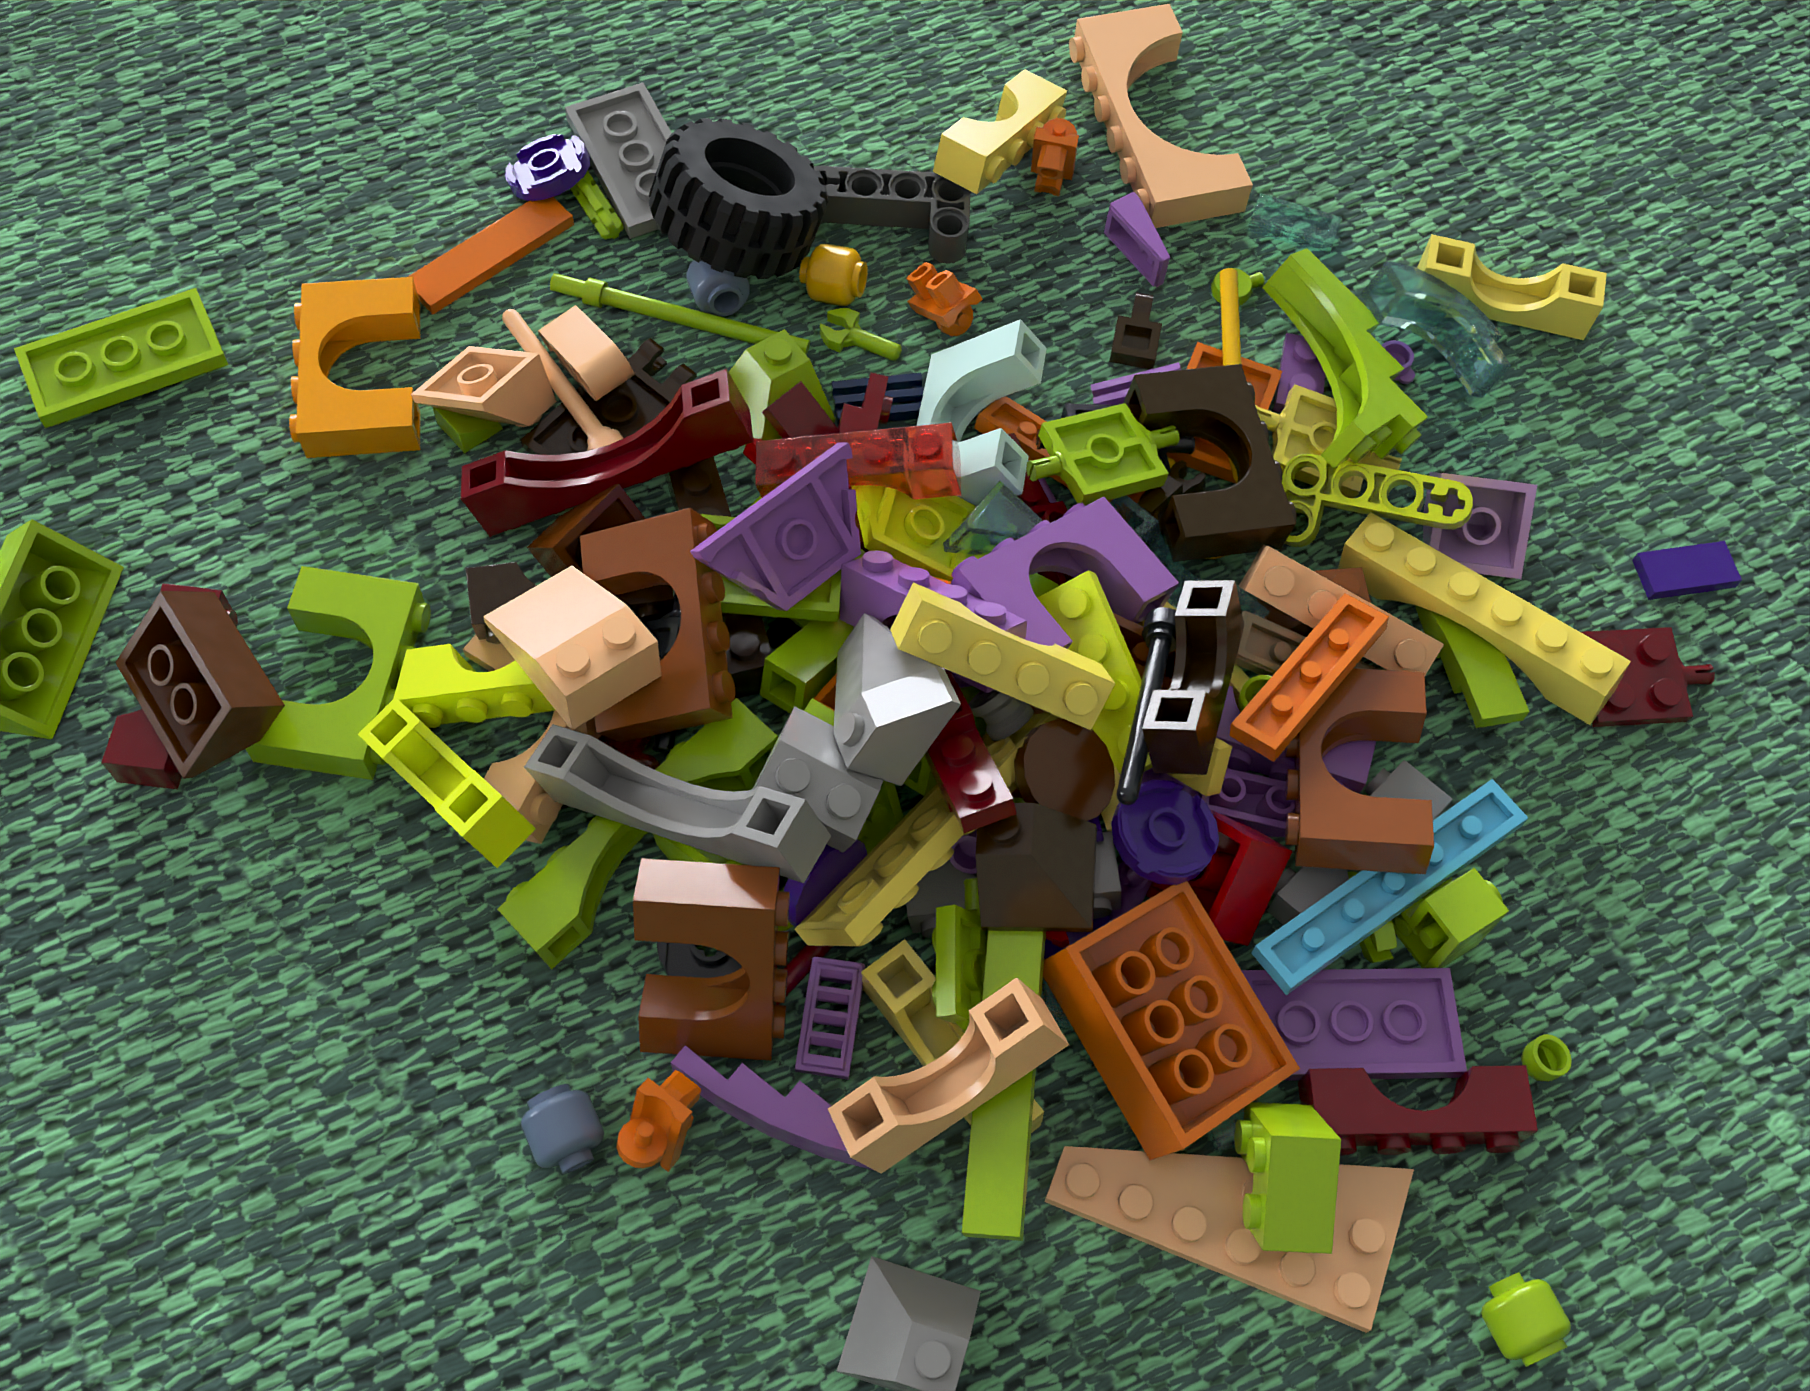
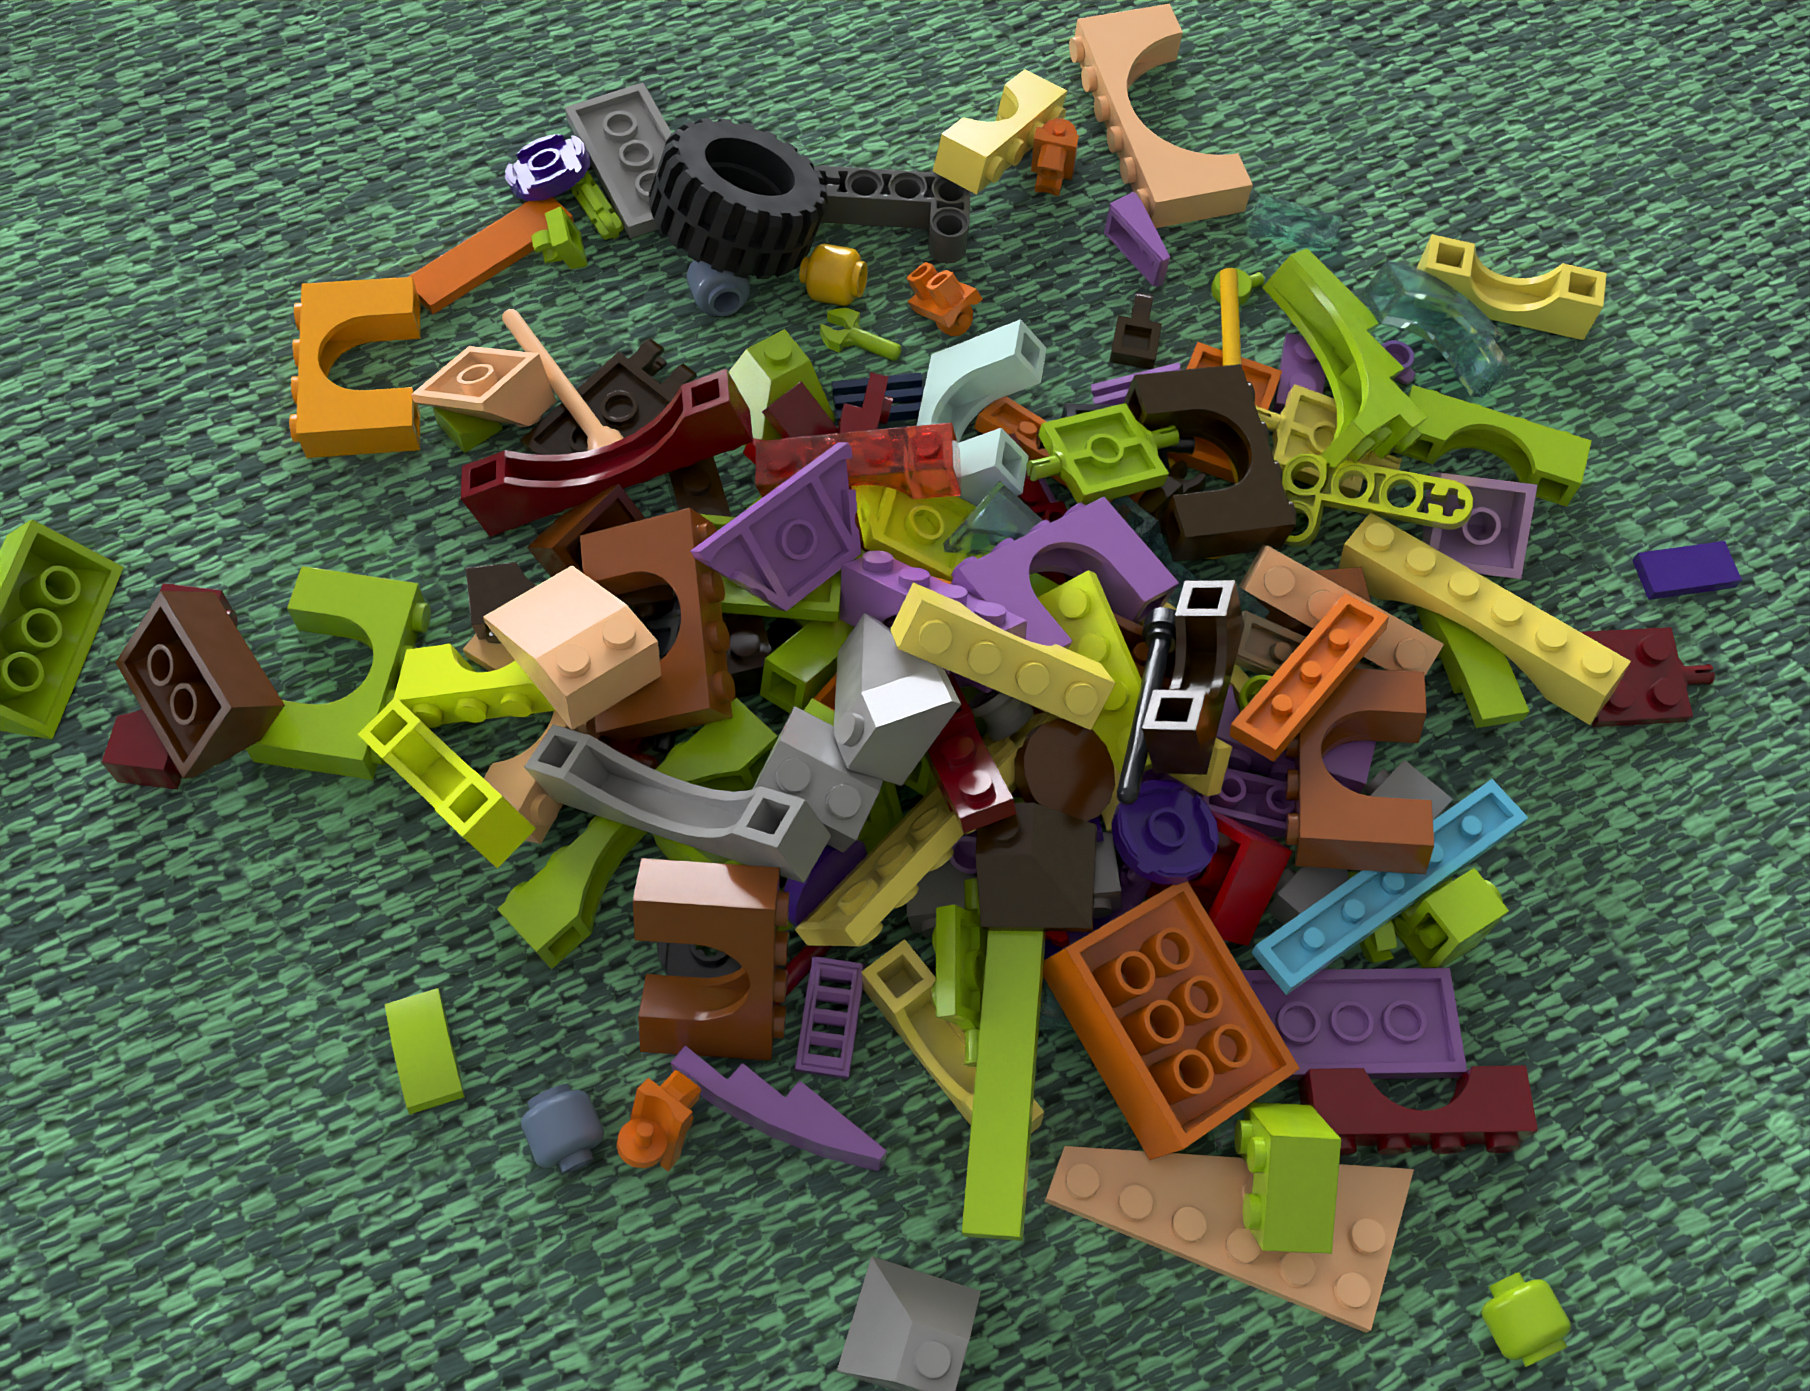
lime plate [14,288,229,428] -> none
light nougat beam [538,305,635,401] -> none
lime bar [550,273,810,355] -> none
light nougat arch [828,978,1069,1174] -> none
lime hinge [1521,1034,1572,1082] -> none
none -> lime slope [385,988,465,1115]
none -> lime tile [531,206,588,270]
none -> lime arch [1393,385,1592,507]

